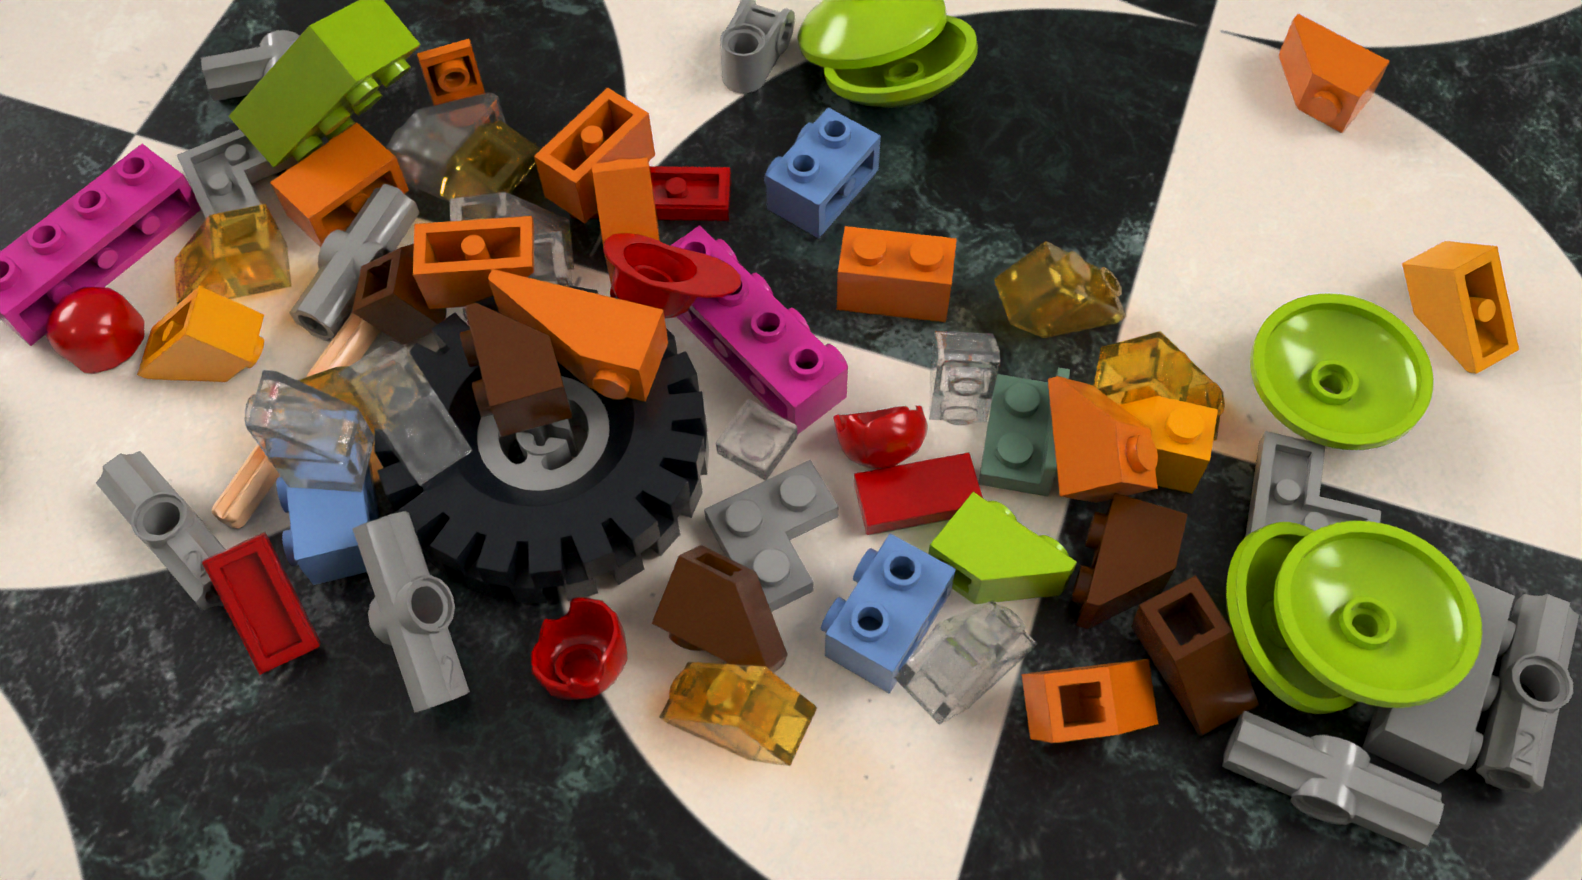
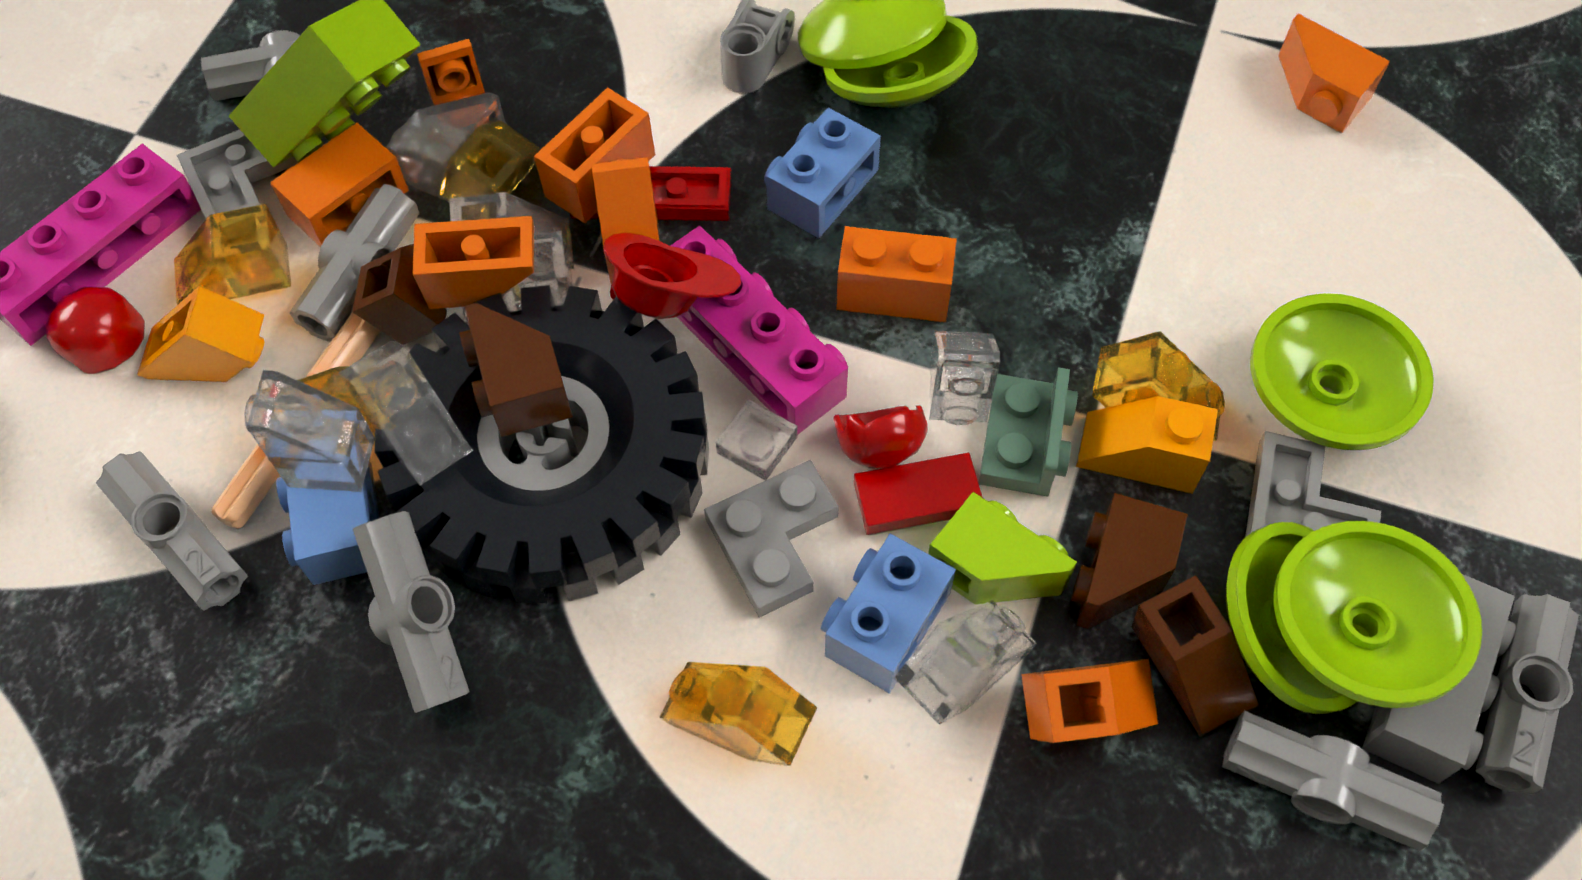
red tile [202,532,321,675] -> none
orange slope [488,269,668,402] -> none
red hair [531,597,627,700] -> none
reddish brown slope [652,545,788,681] -> none
clear yellow slope [994,241,1127,338] -> none
orange slope [1048,376,1158,503] -> none
light orange slope [1402,241,1519,374] -> none

